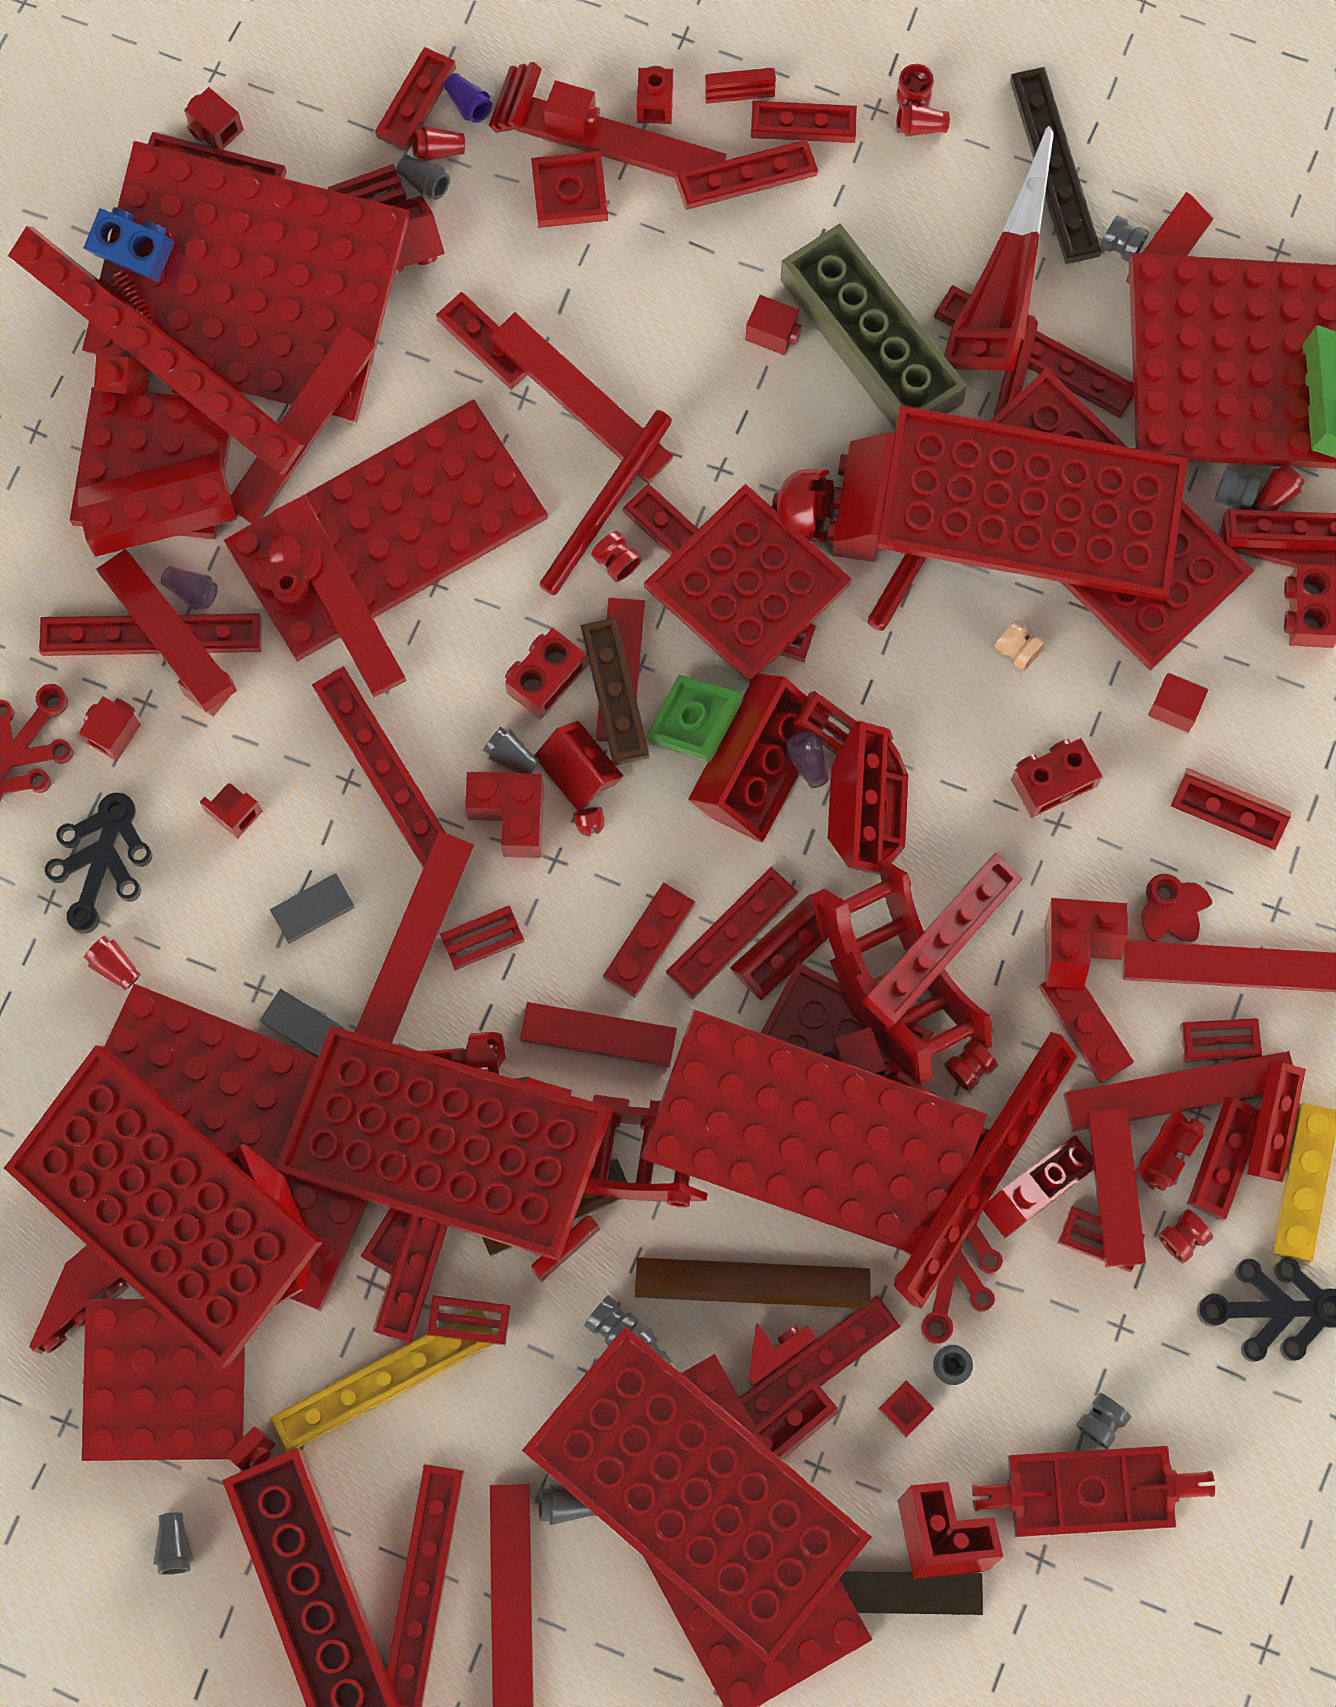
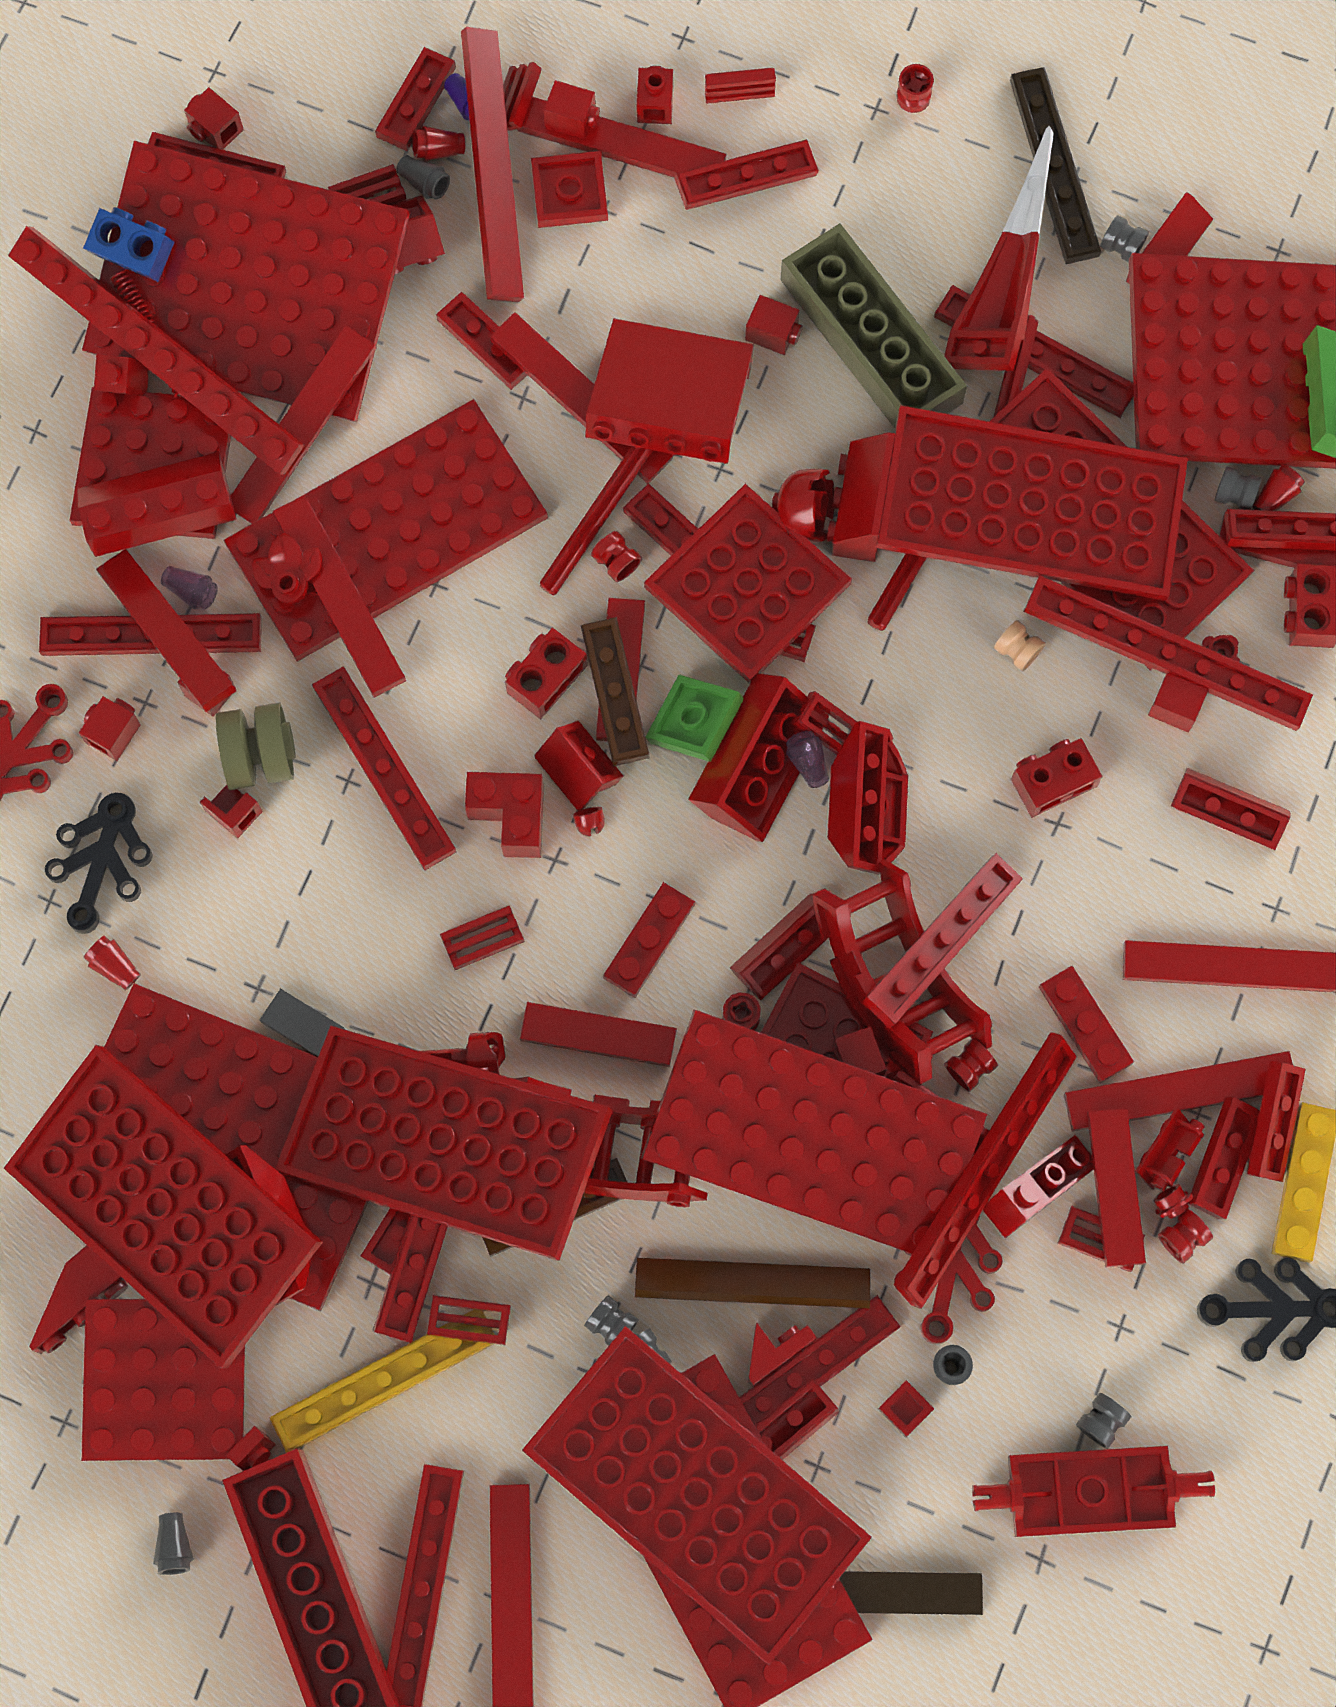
dark grey tile [270,873,355,944] -> none
red tile [355,830,474,1043] -> none
dark grey cone [483,726,540,773] -> none
red tile [531,1215,600,1281] -> none
dark grey cone [539,1485,596,1525] -> none
red tile [666,867,798,999] -> none
red tile [751,101,857,143] -> none
red cone [896,101,950,137] -> none
red brick [897,1482,1003,1579] -> none
red brick [1045,898,1128,989] -> none
red plate [1141,874,1213,942] -> none
red tile [1180,1018,1262,1062] -> none
none -> olive wheel [216,702,296,790]
none -> red tile [461,26,524,302]
none -> red panel [585,318,754,464]
none -> red wheel [722,992,761,1031]
none -> red plate [1023,576,1313,731]
none -> red plate [1153,1184,1193,1219]
none -> red plate [1202,635,1240,662]

